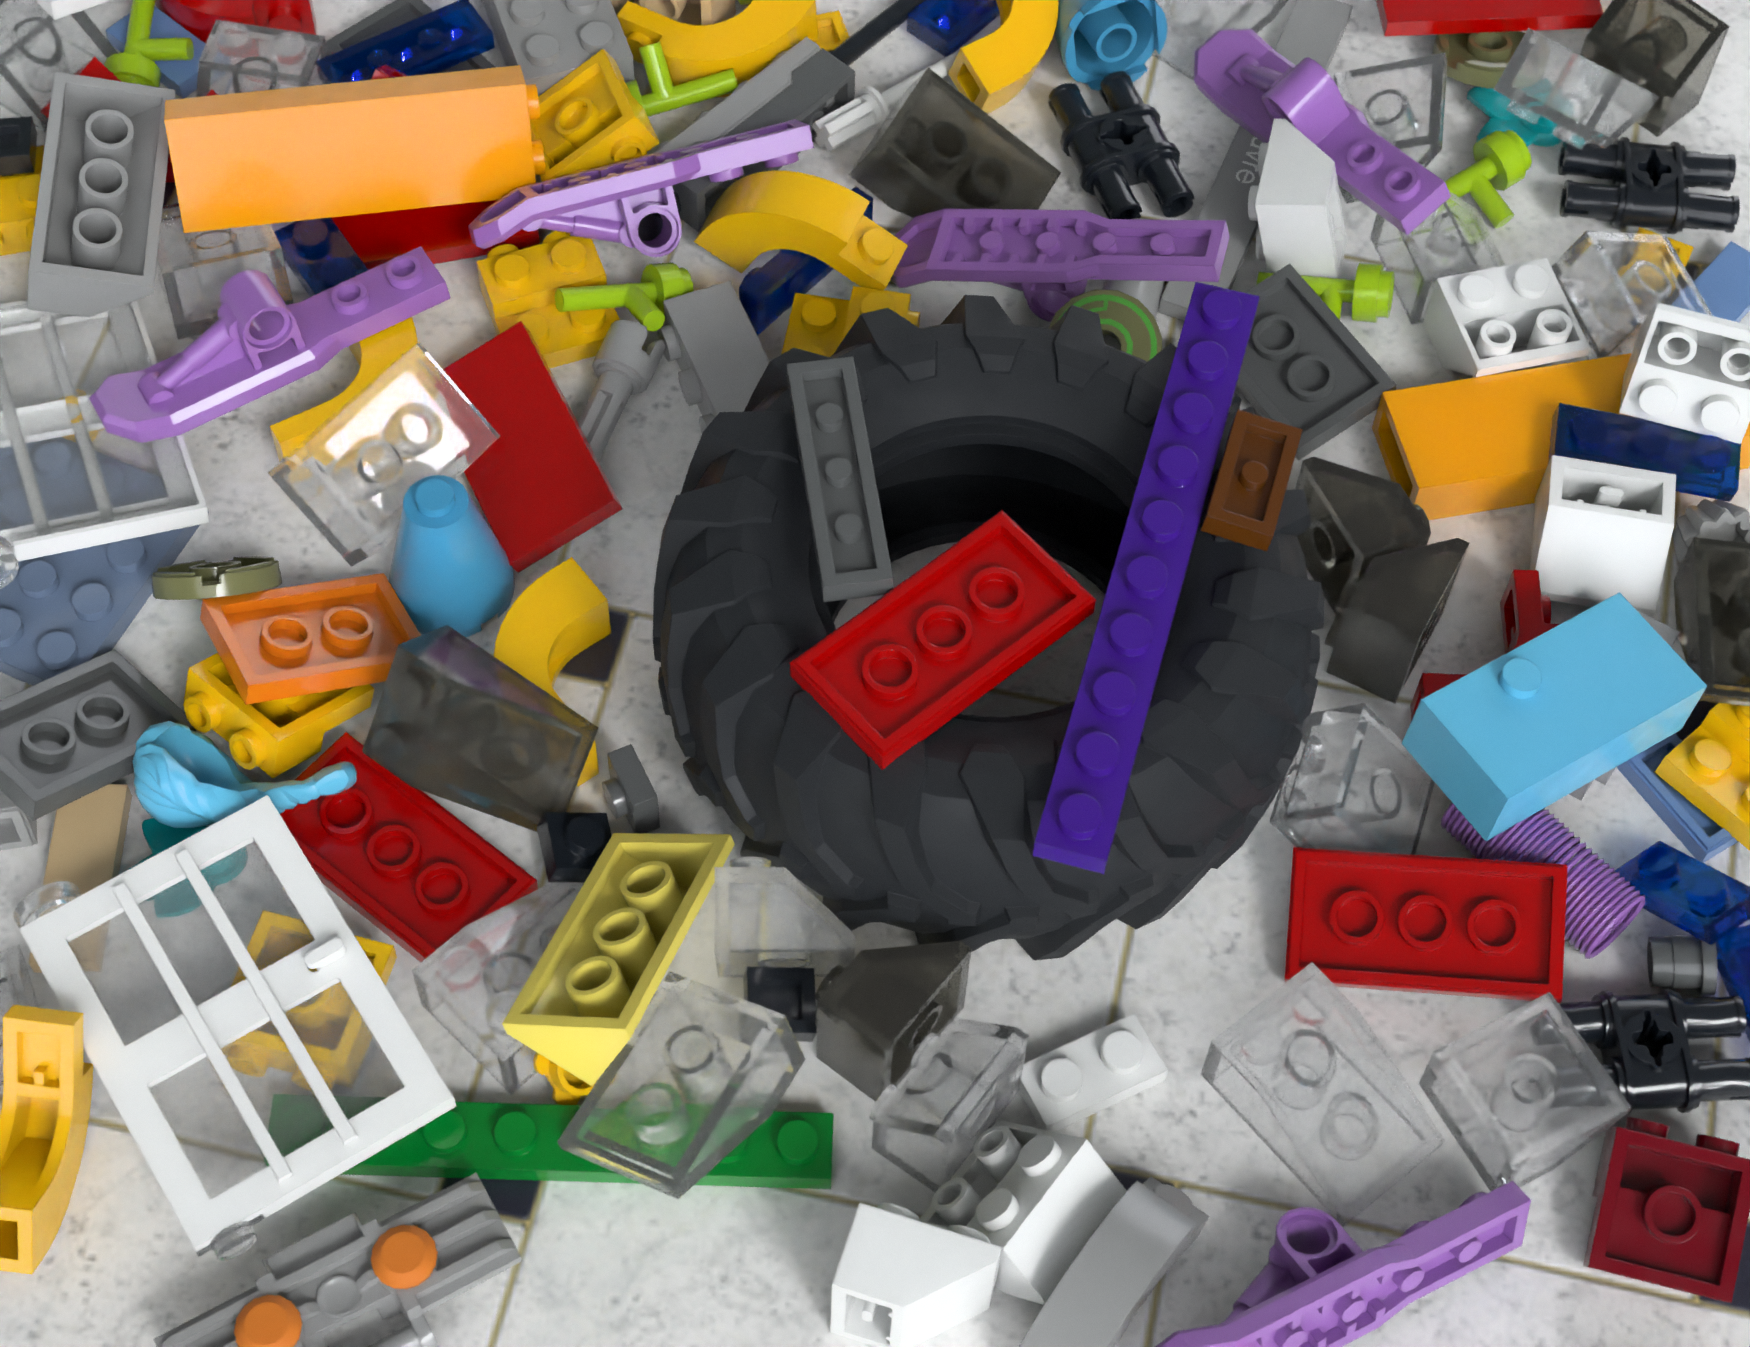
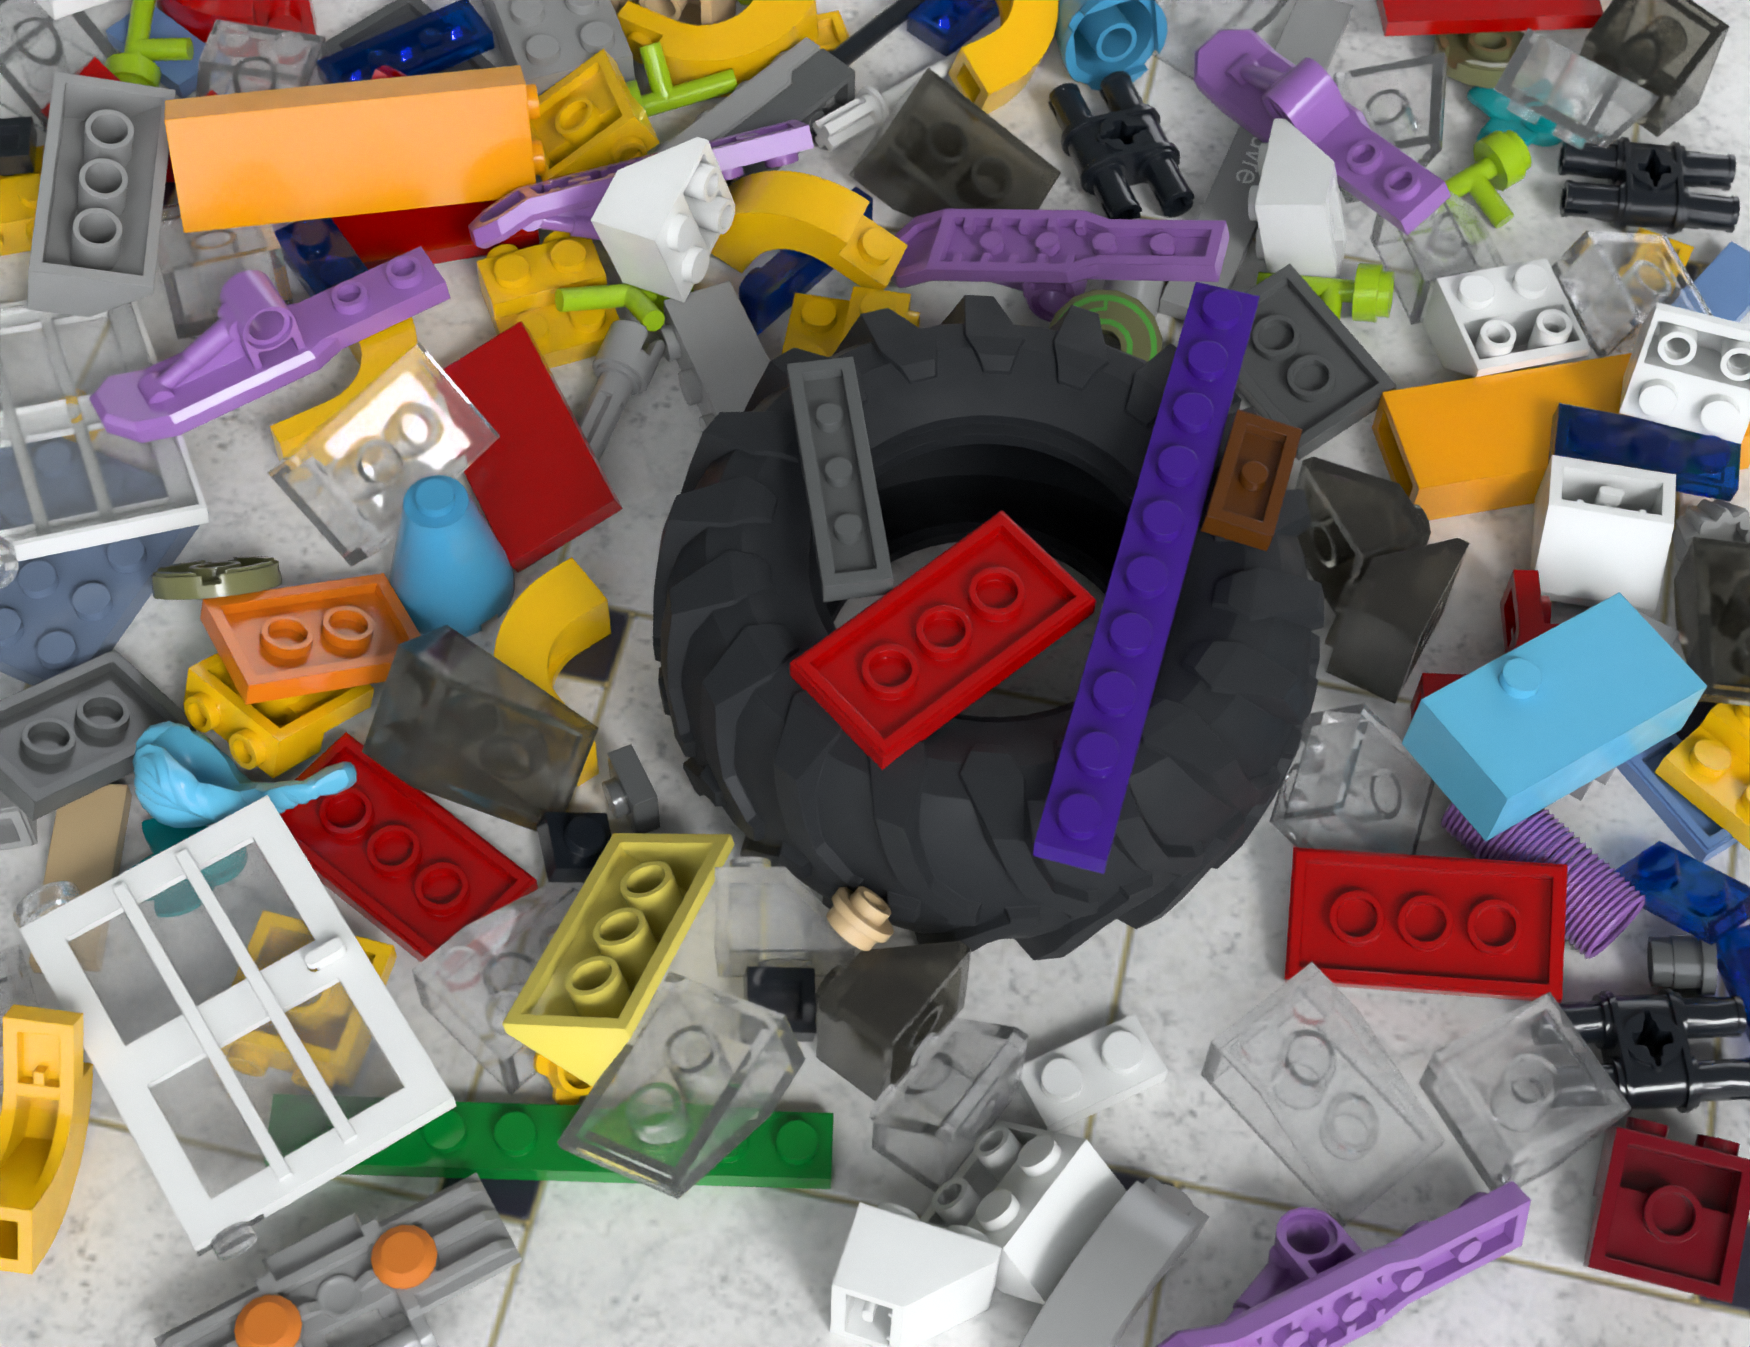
none -> white slope [591,137,735,303]
none -> tan plate [826,886,894,951]

